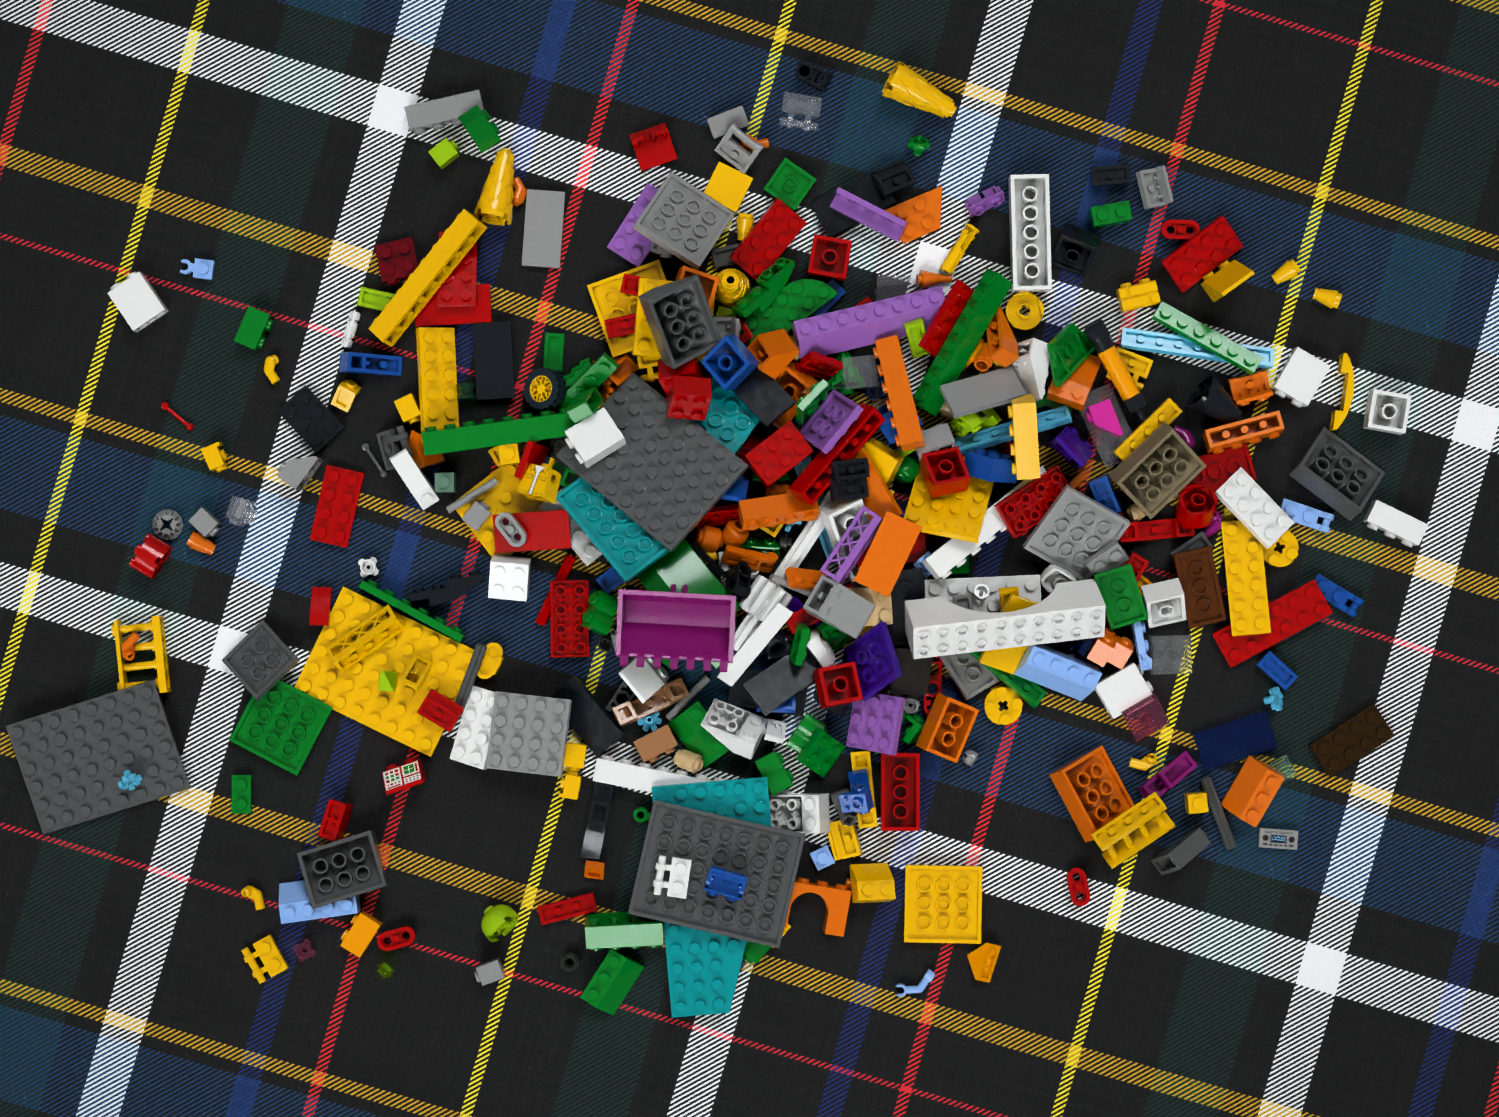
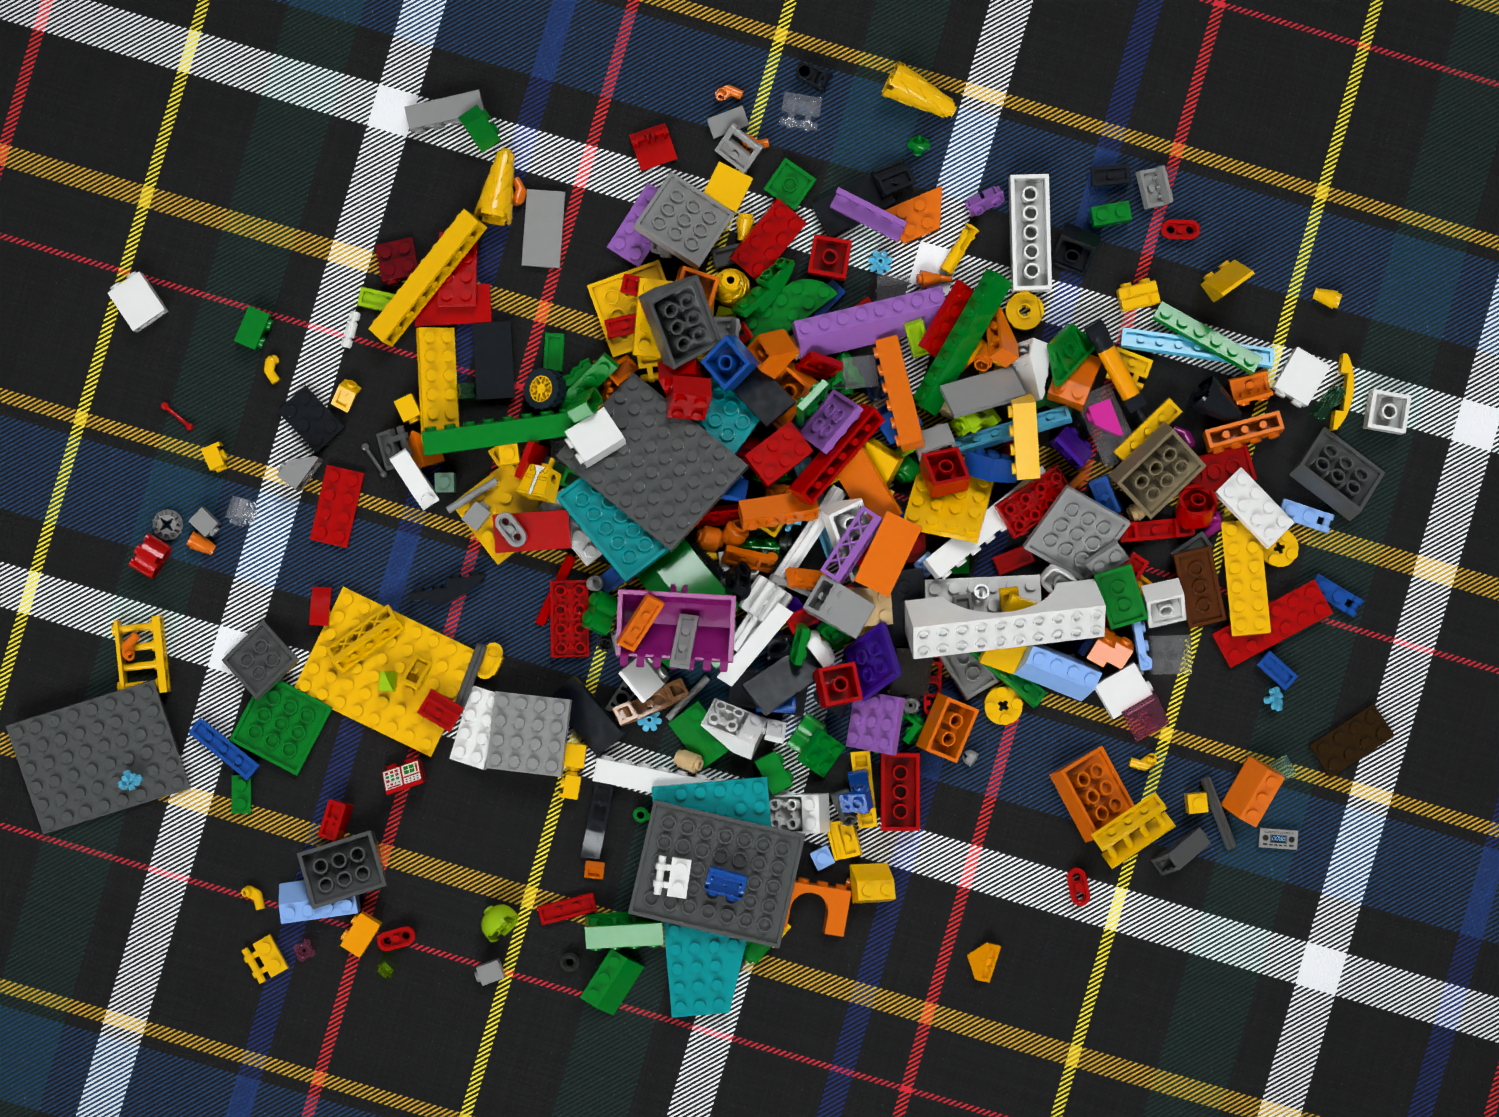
light blue plate [180,258,215,280] -> none
blue slope [339,352,402,376] -> none
white plate [358,557,379,577] -> none
green plate [359,579,465,642] -> none
lime brick [428,138,460,169] -> none
white brick [488,554,531,601] -> none
medium nougat piece [633,724,678,764] -> none
black slope [830,458,870,501] -> none
light blue arm [896,969,935,997] -> none
yellow plate [904,864,982,944] -> none
magenta slope [1137,750,1198,798] -> none
red plate [1160,215,1244,293] -> none
clear blue tile [1192,711,1278,771] -> none
yellow cone [1271,259,1301,285] -> none
white brick [1363,500,1429,548] -> none
none -> blue plate [188,717,261,781]
none -> light grey hinge [586,575,603,591]
none -> orange plate [616,593,665,652]
none -> light grey plate [670,613,699,669]
none -> orange arm [715,84,744,101]
none -> medium azure plant [868,251,892,275]
none -> red tile [992,545,1035,576]
none -> clear green plate [1308,385,1346,421]

